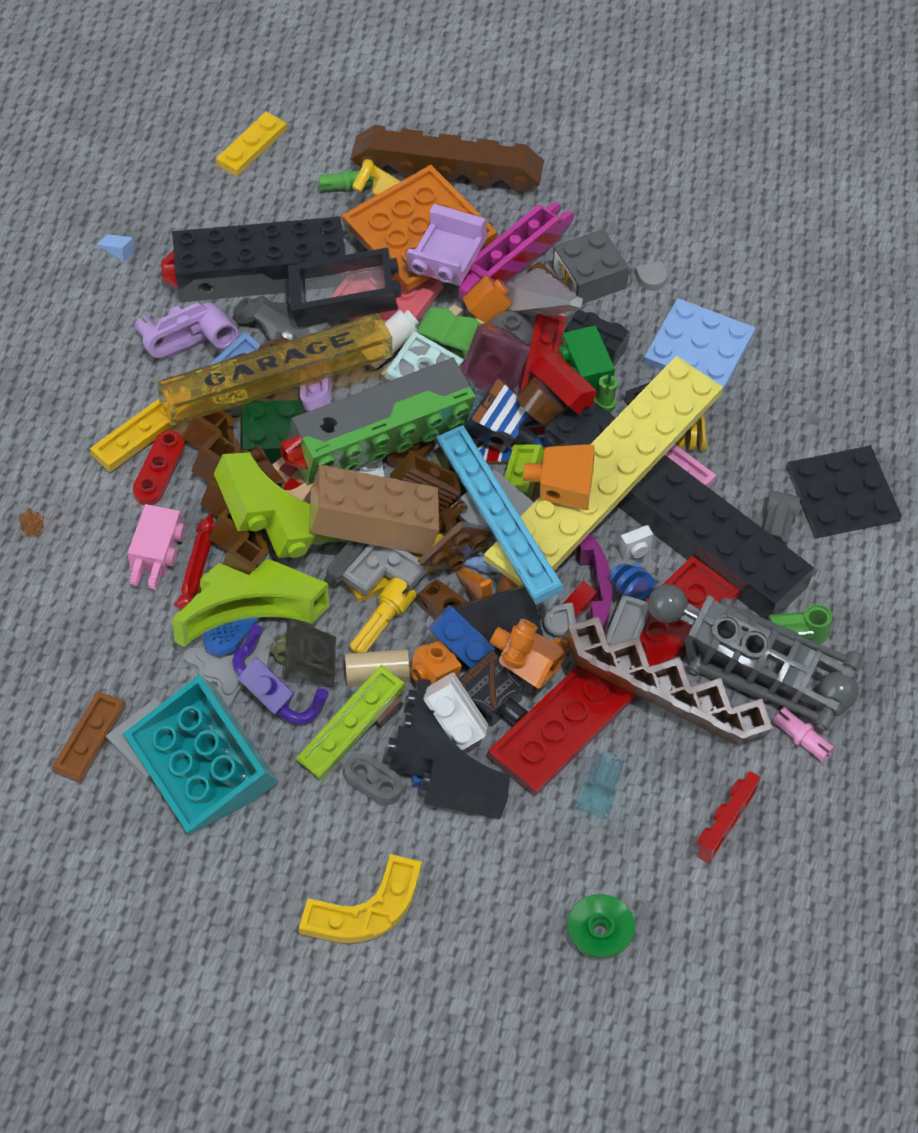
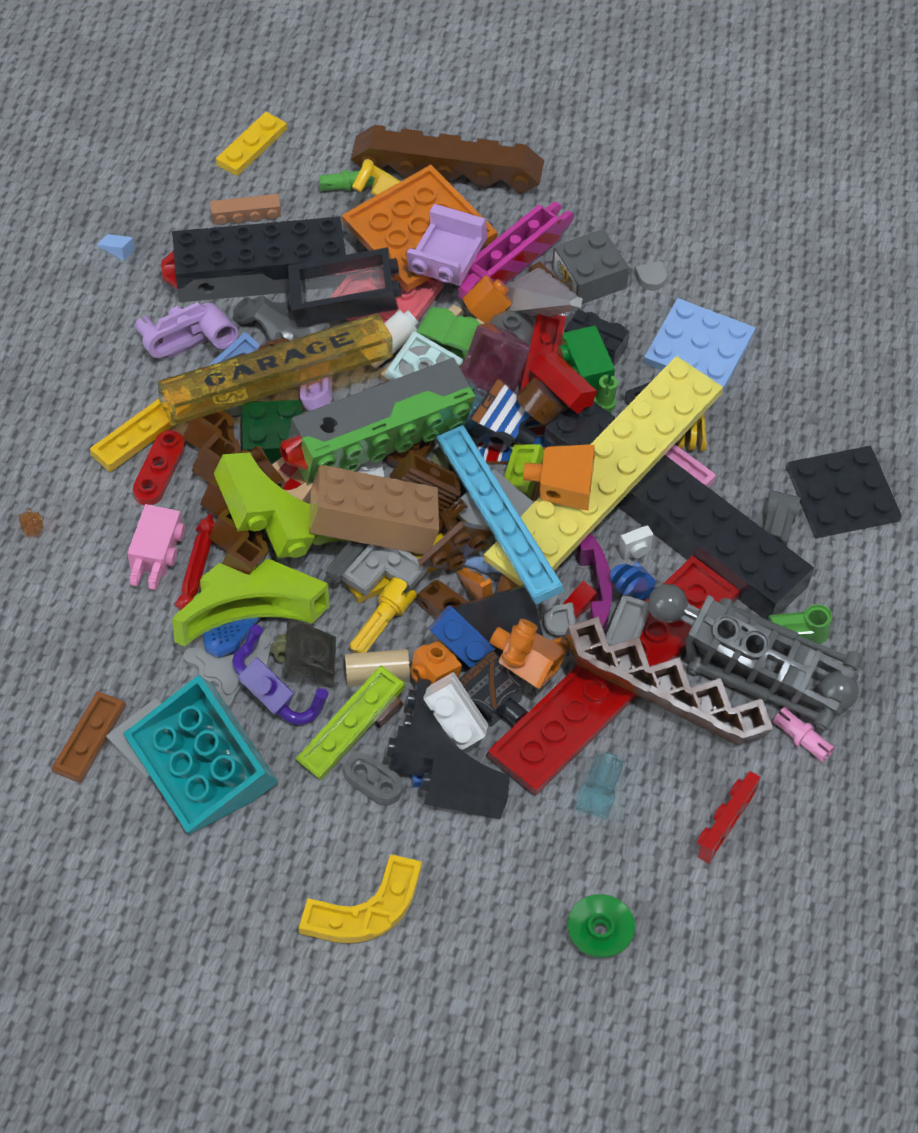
none -> nougat piece [210,194,281,225]

